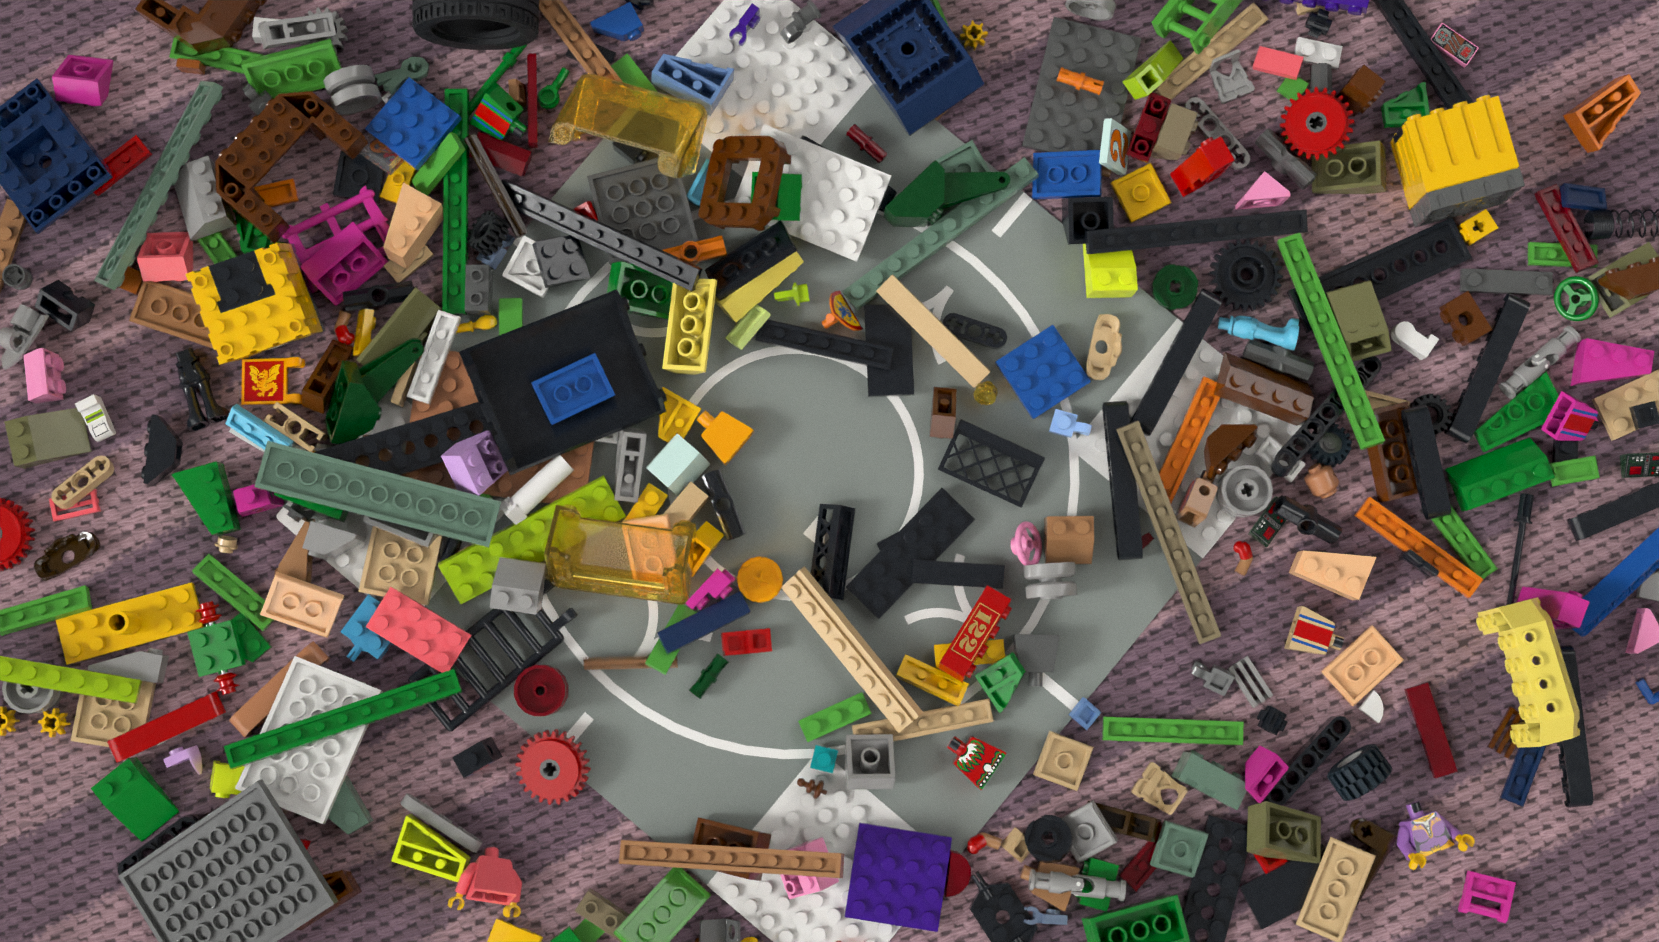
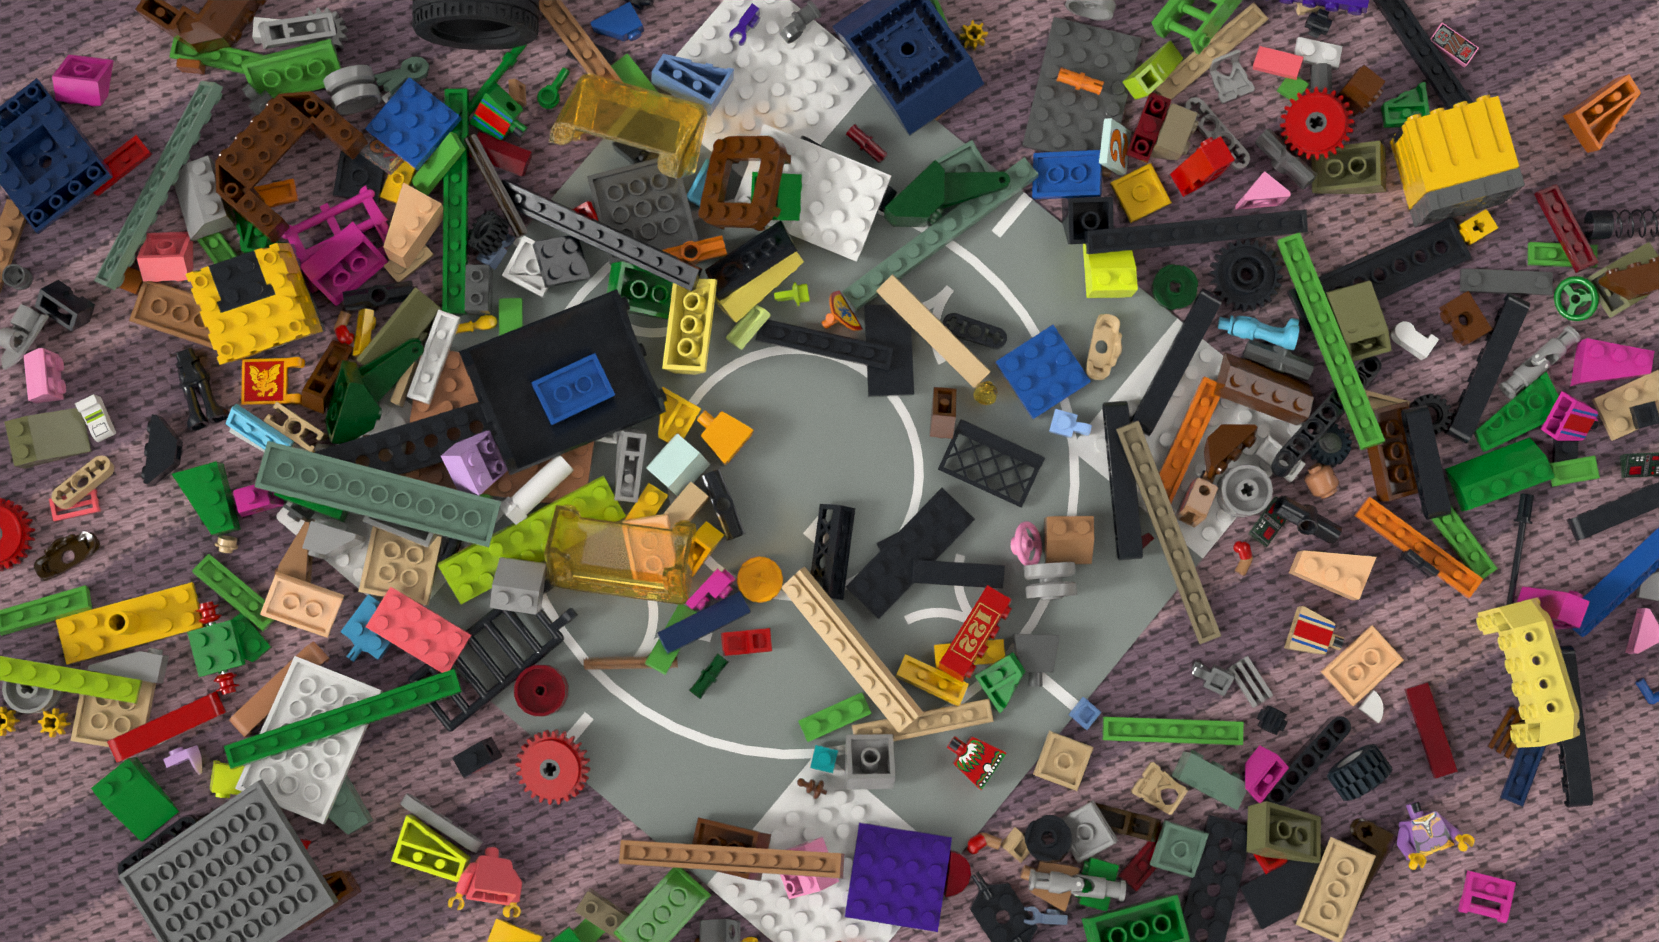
dark red tile [527,53,537,148] -> none
dark blue tile [1560,183,1607,210] -> none

